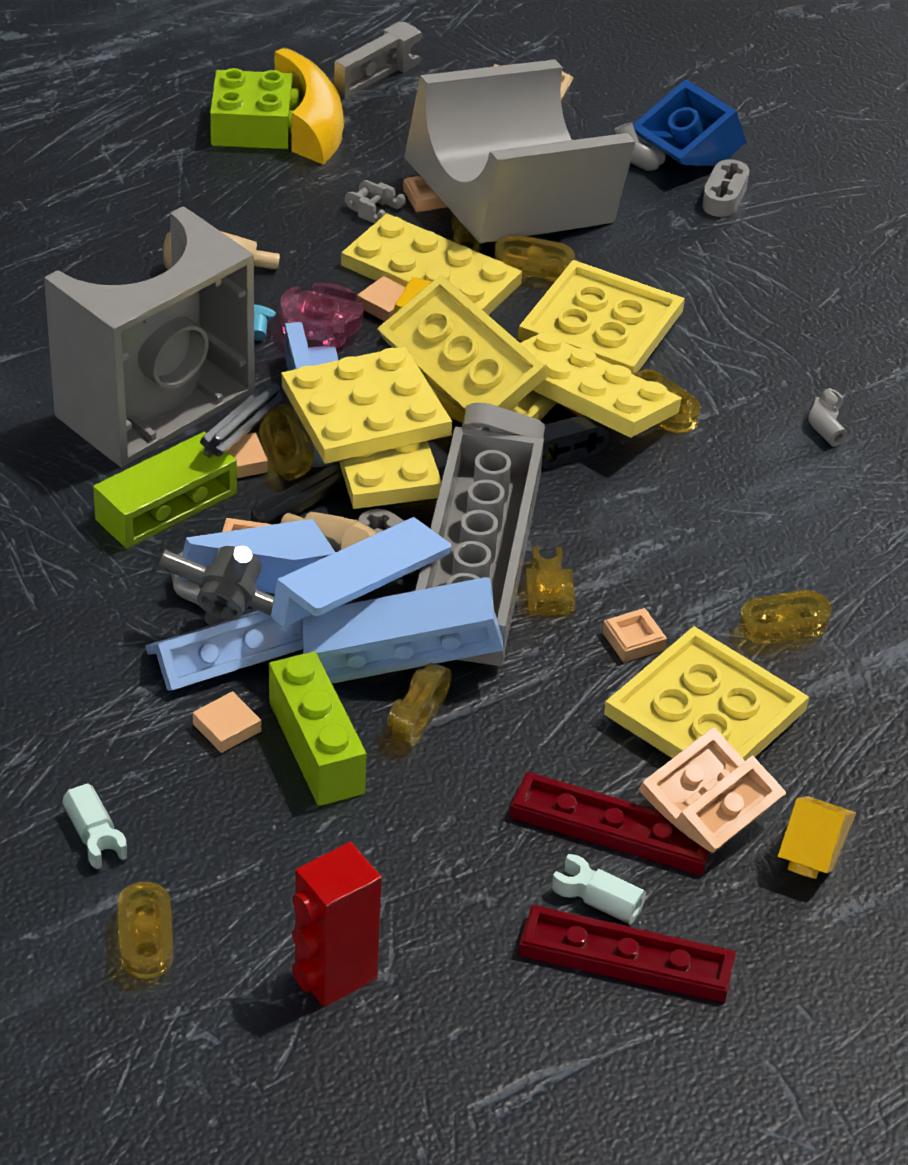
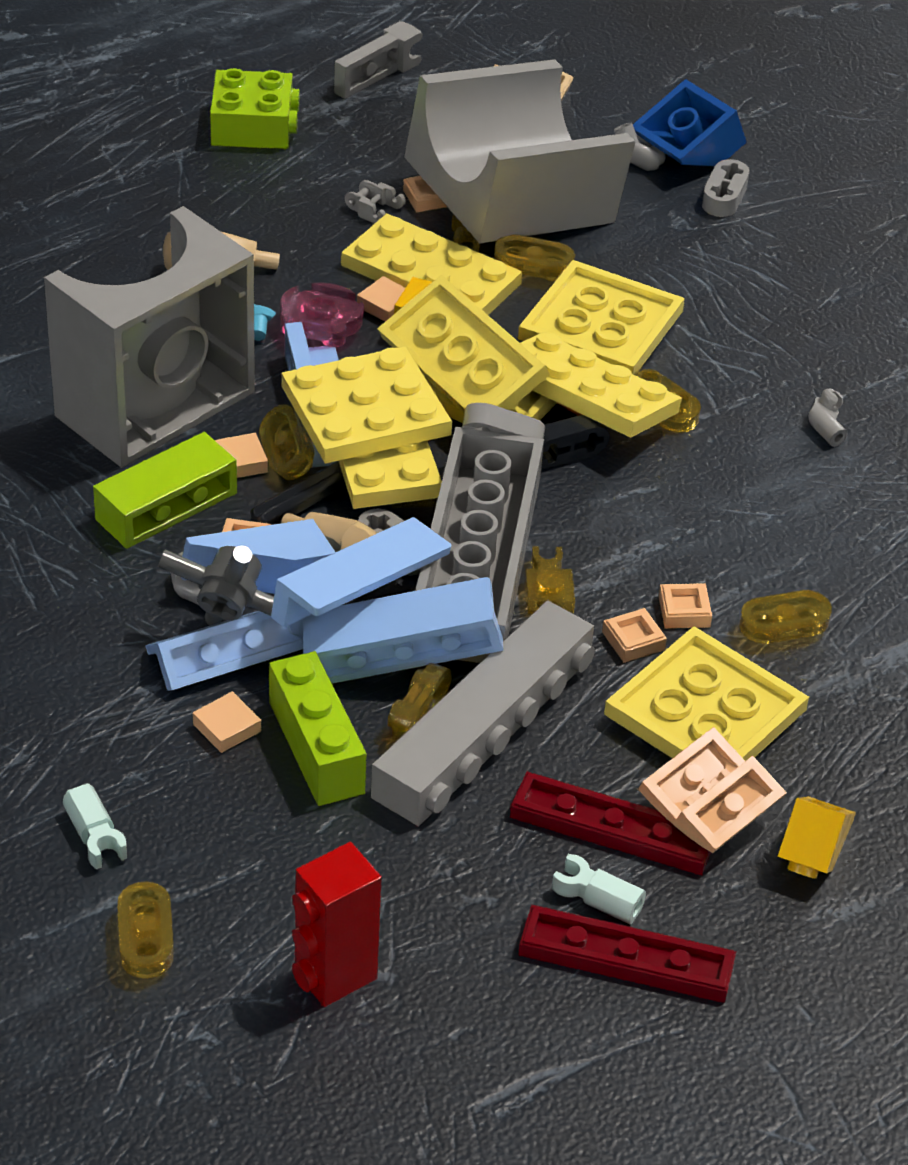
black axle [200,383,284,458] -> none
yellow brick [275,48,344,165] -> none
none -> light grey brick [371,600,595,827]
none -> light nougat tile [658,583,712,629]

